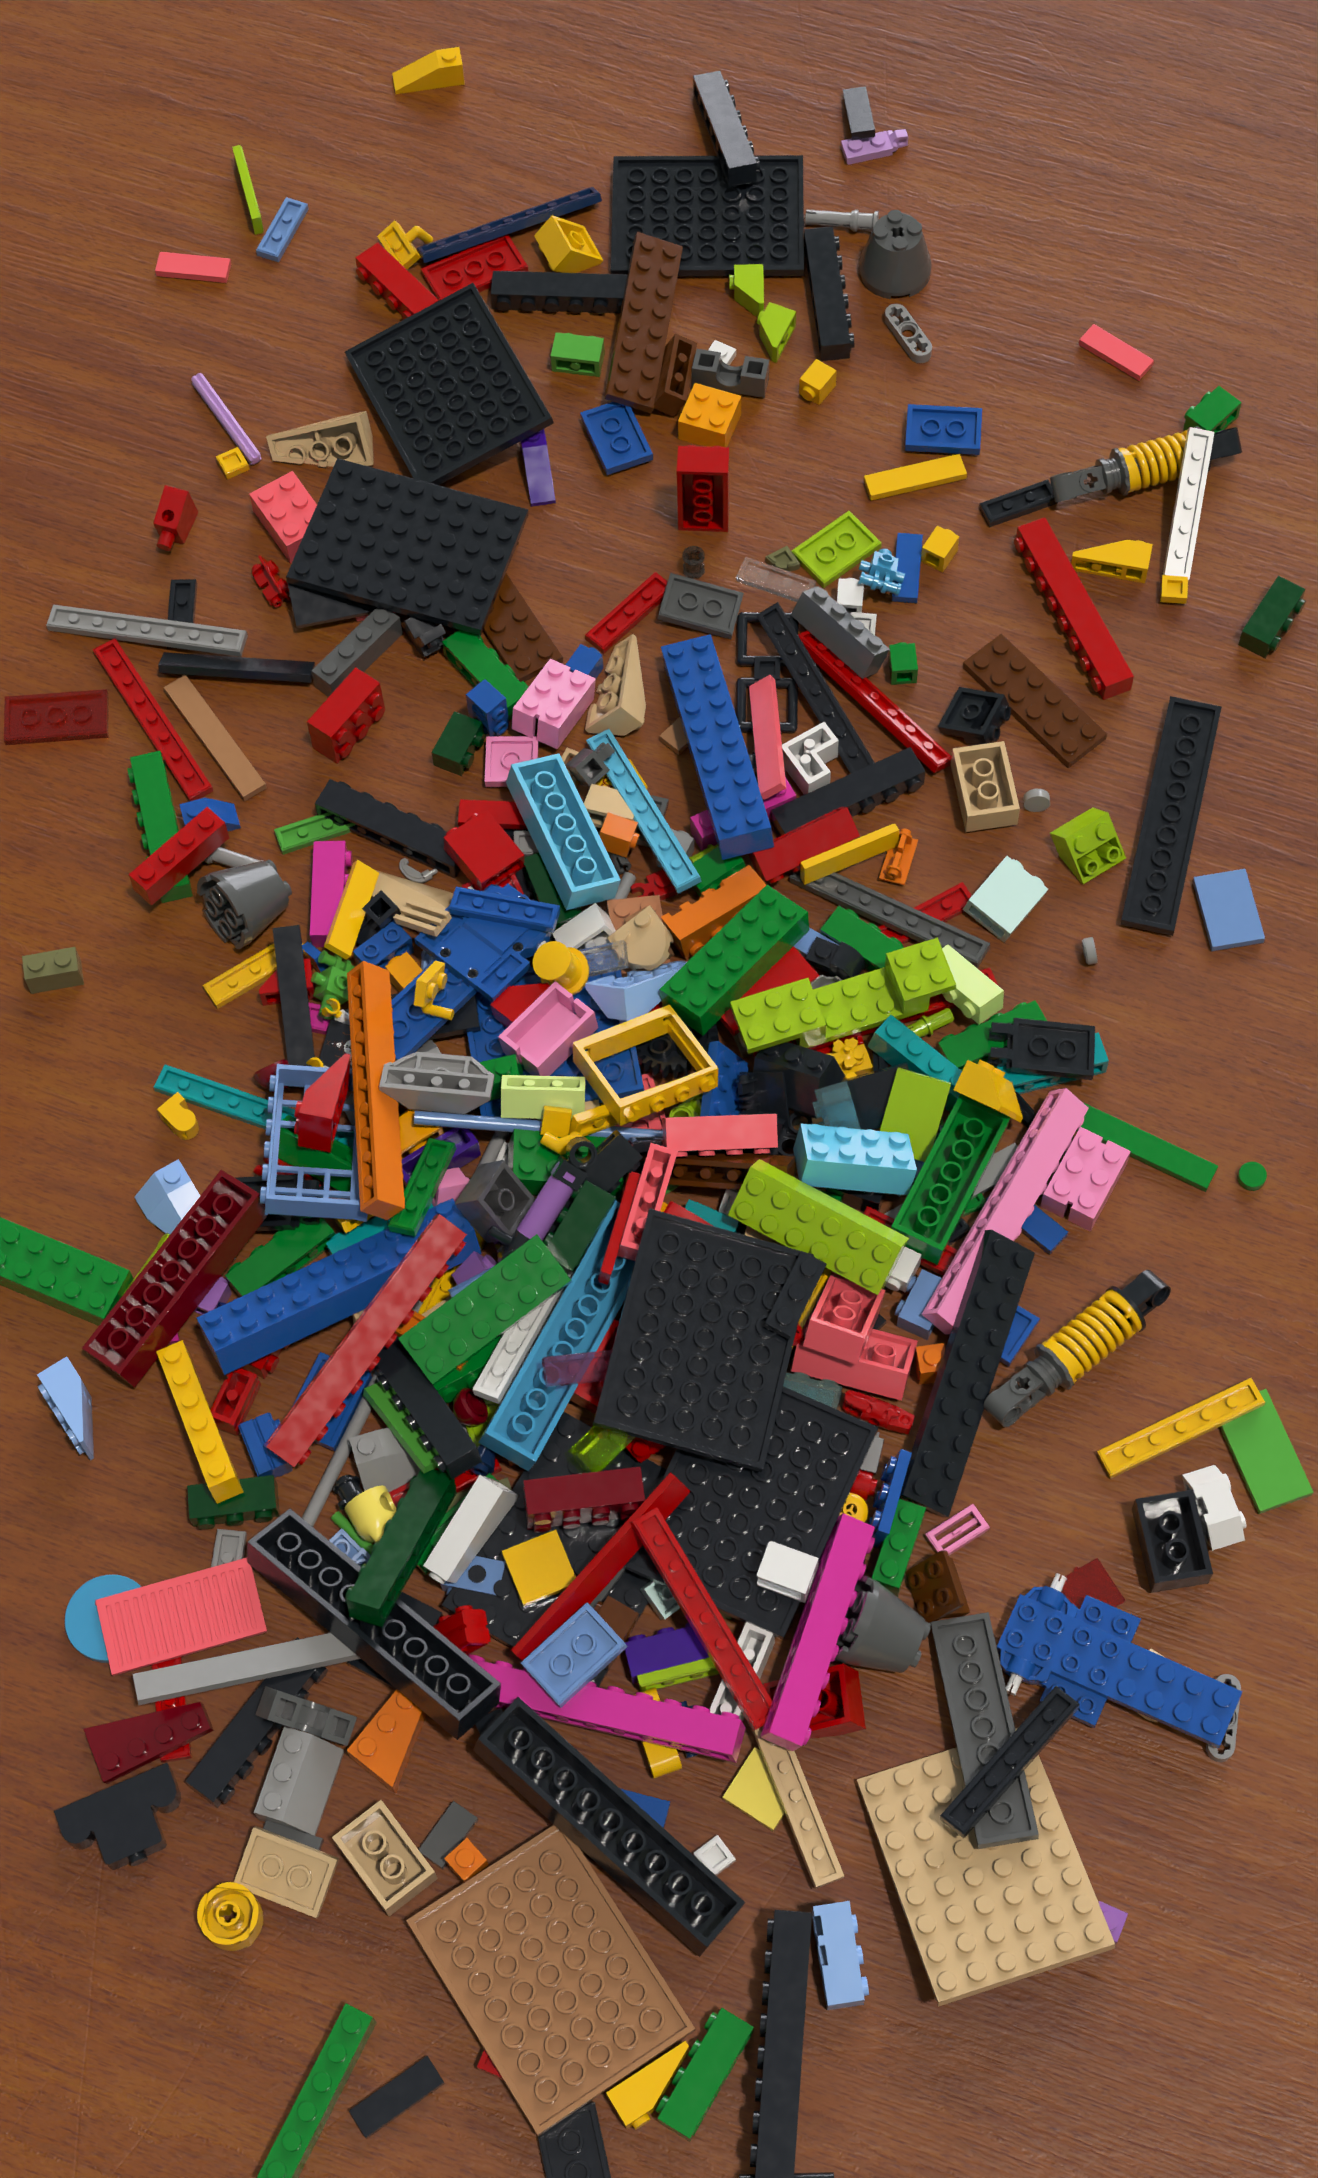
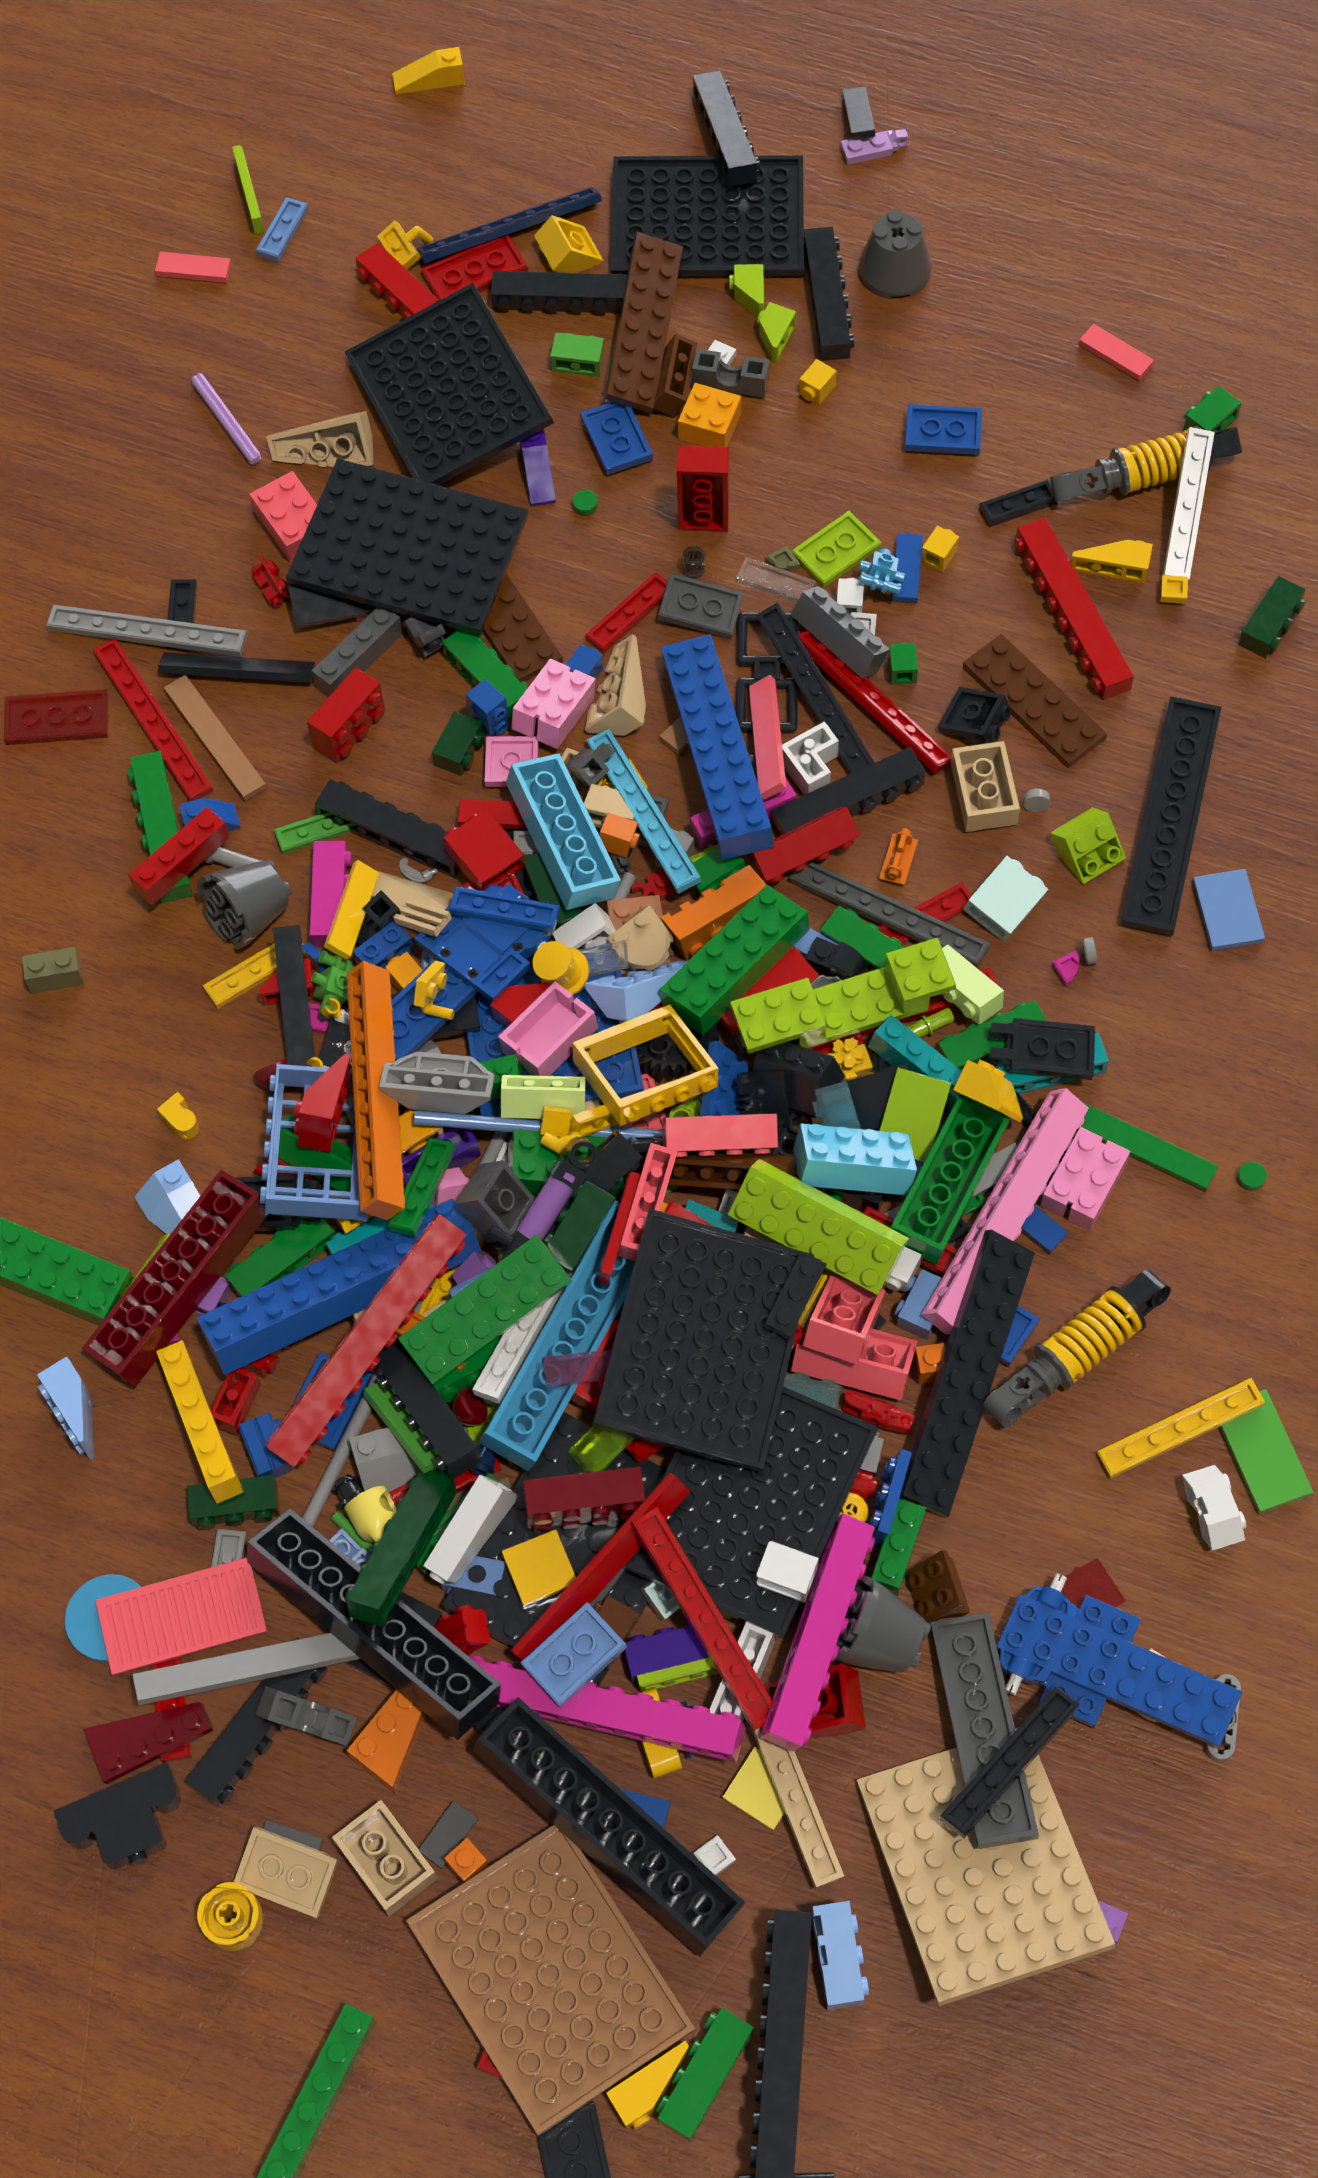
red torso [154,485,198,551] -> none
teal tile [154,1064,354,1149] -> none
yellow tile [216,447,250,480] -> none
light grey slope [254,1726,345,1836] -> none
black tile [349,2056,445,2139] -> none
yellow tile [800,824,899,885] -> none
light grey pin [805,209,879,232] -> none
yellow tile [864,454,967,501] -> none
light grey beam [885,304,932,363] -> none
bright pink tile [925,1504,990,1555] -> none
black brick [1132,1490,1213,1593] -> none
none -> green tile [573,490,598,515]
none -> dark pink tile [1052,951,1079,987]

